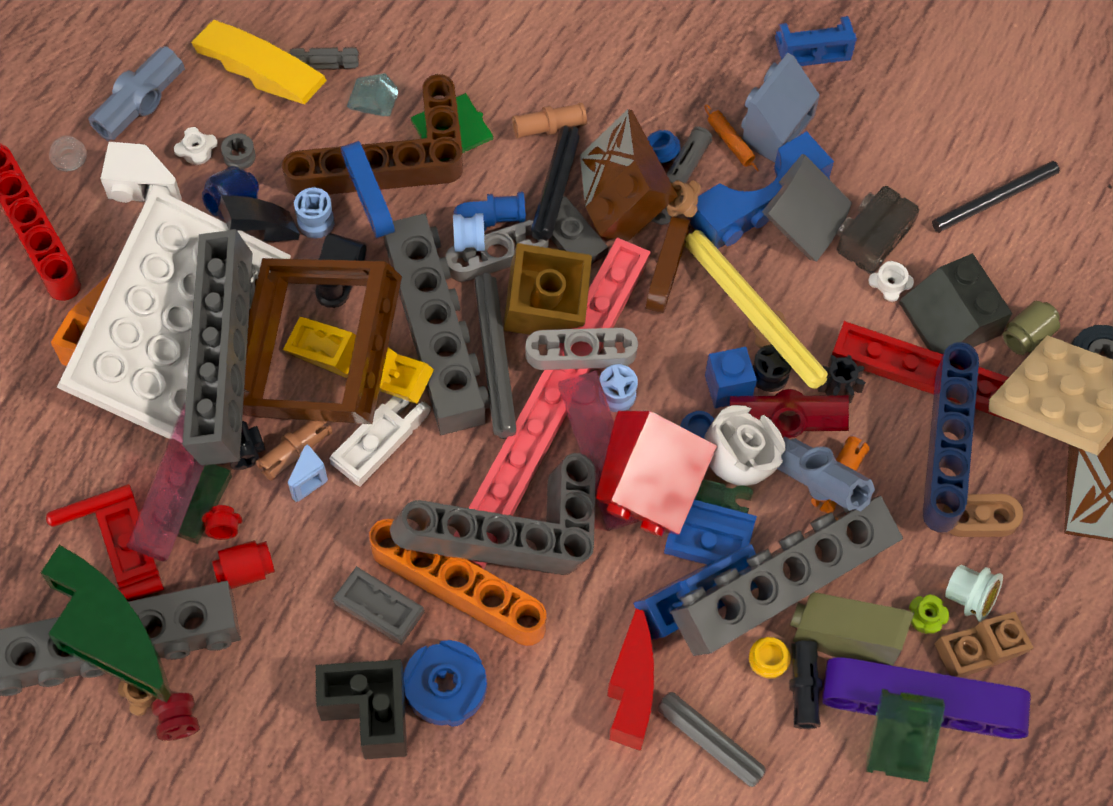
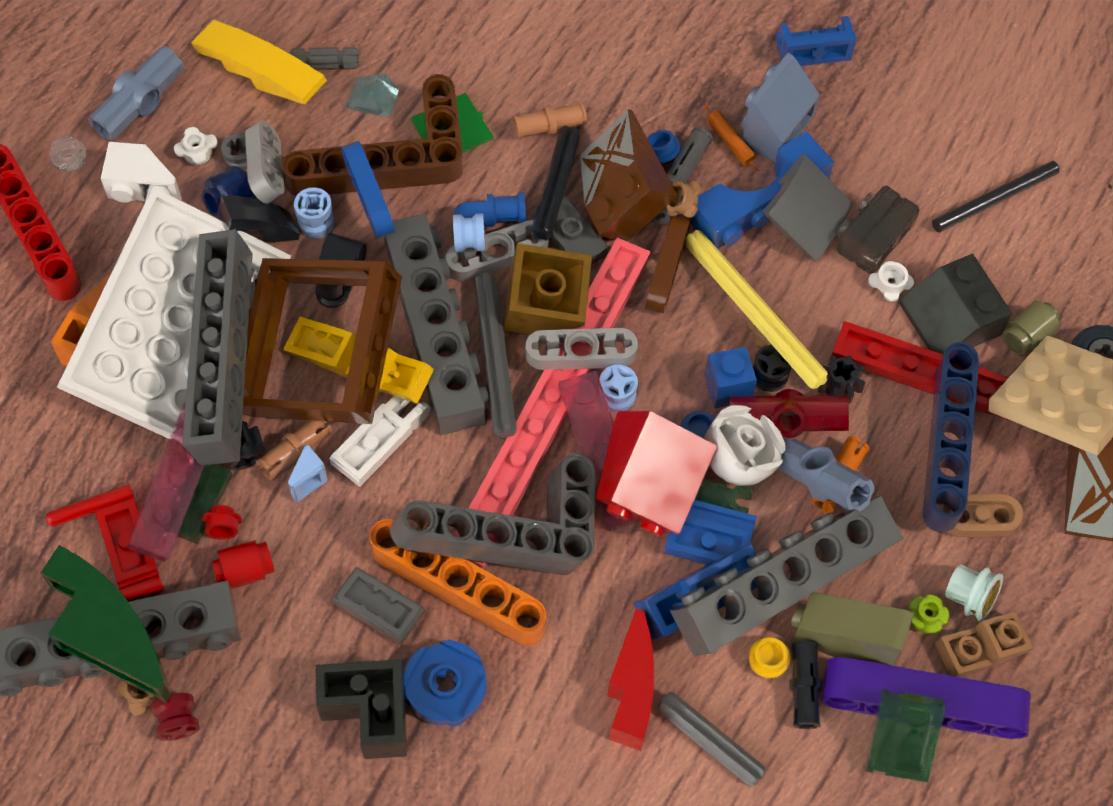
none -> light grey beam [245,120,284,204]

